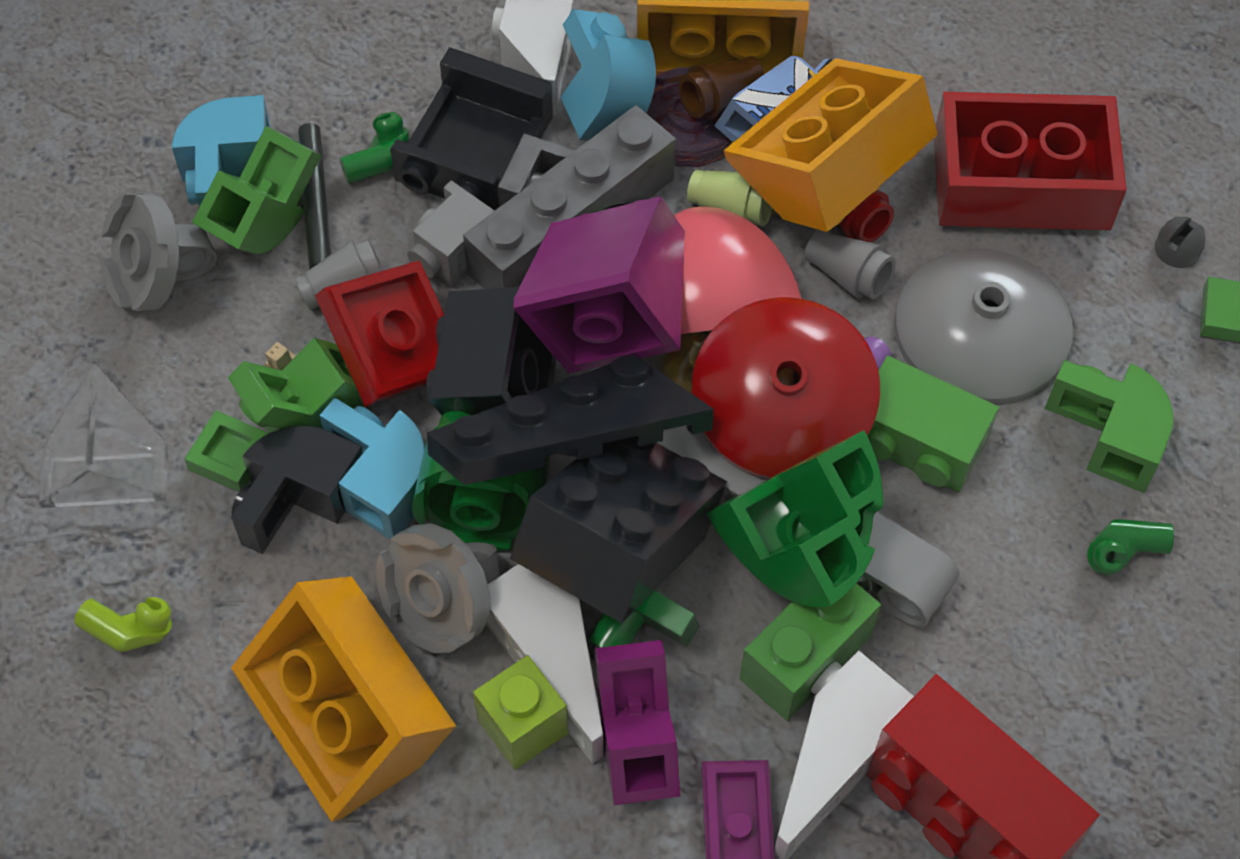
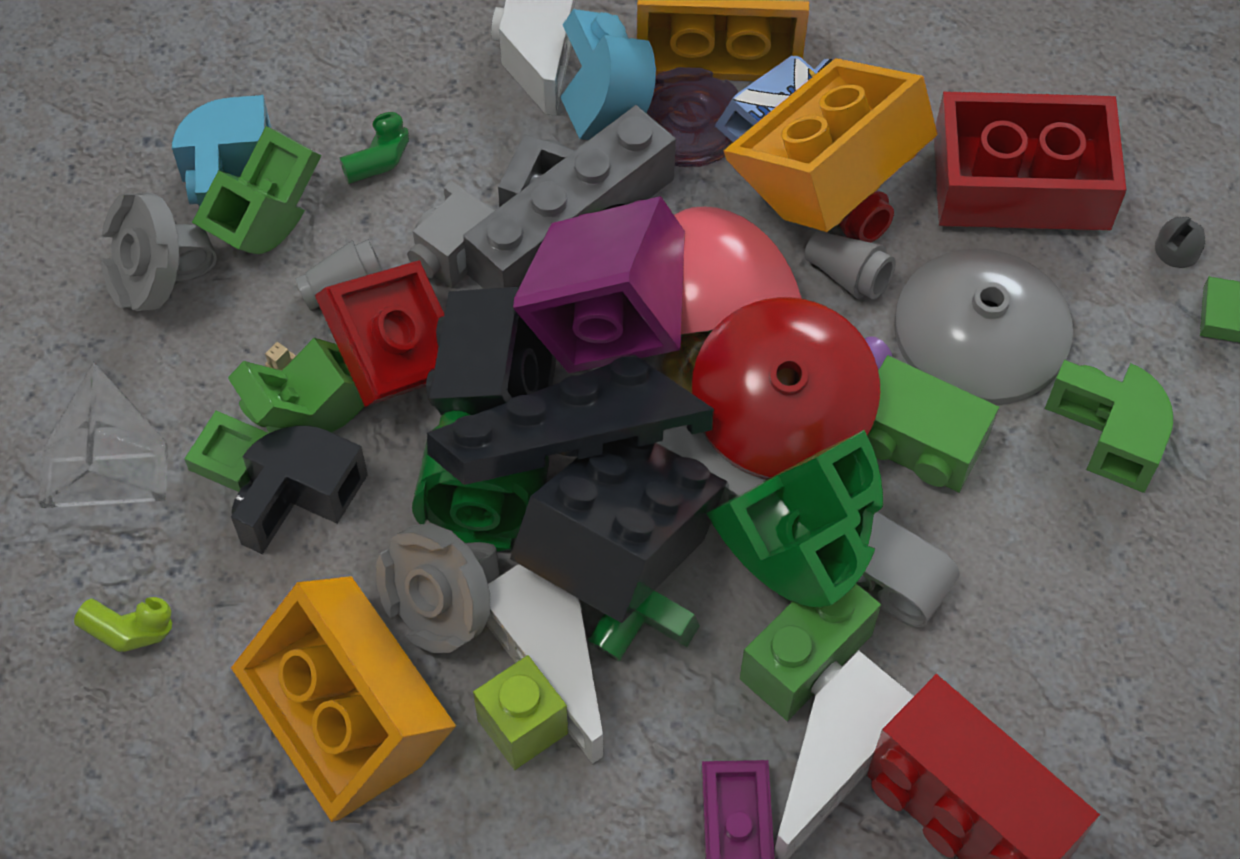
pearl dark grey bar [298,123,331,270] -> none
medium azure brick [319,398,424,539] -> none
black panel [390,47,553,211] -> none
magenta brick [595,640,681,805] -> none
reddish brown cone [678,56,765,119] -> none
yellowish green cone [687,169,773,226] -> none
green arm [1087,519,1174,575] -> none

